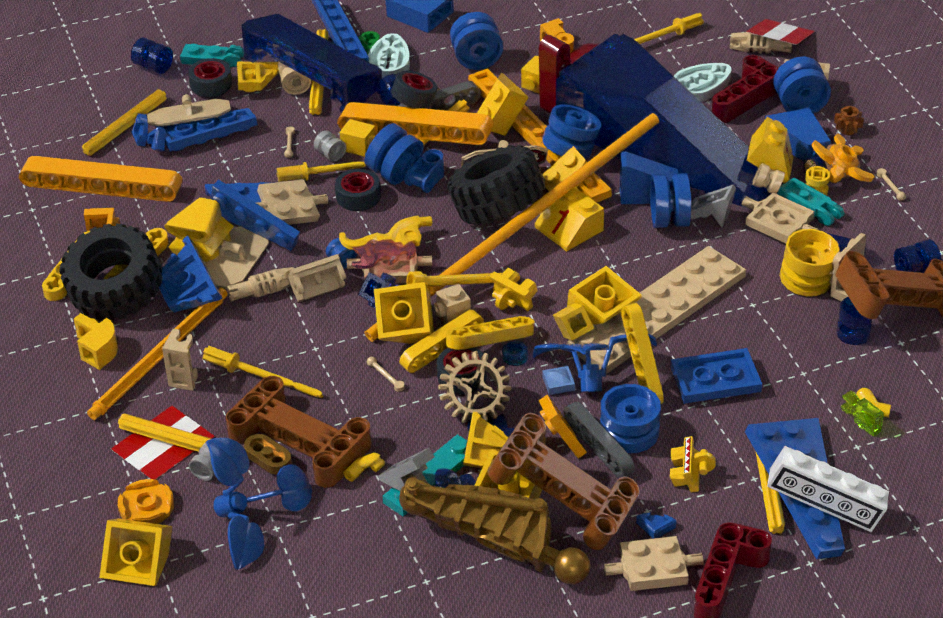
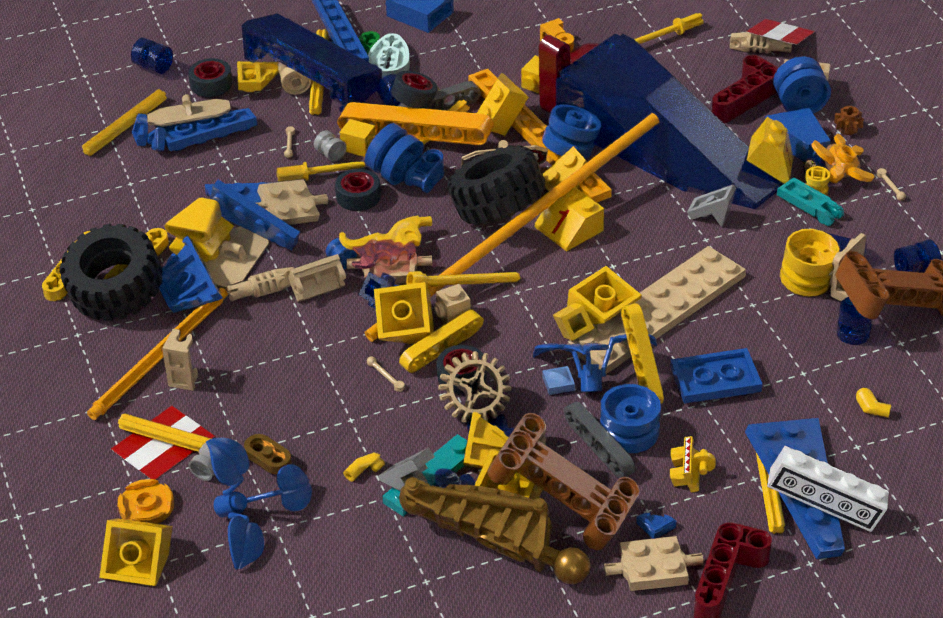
light orange beam [19,156,183,202] -> none
yellow brick [74,313,118,370] -> none
light orange bracket [84,208,120,231] -> none
teal hinge [180,44,245,67] -> none
yellow piece [202,346,323,398] -> none
dark orange beam [226,376,372,488] -> none
yellow beam [446,316,535,350] -> none
blue wheel [450,12,503,70] -> none
yellow hips [490,268,537,311] -> none
tile [502,341,528,366] -> none
light orange wing [539,394,587,459] -> none
blue slope [619,151,678,204] -> none
blue wheel [650,173,691,228] -> none
light aqua piece [672,63,732,102] -> none
tan plate [742,193,819,243] -> none
tan wheel [752,163,785,194] -> none
clear neon green plate [841,391,884,437] -> none

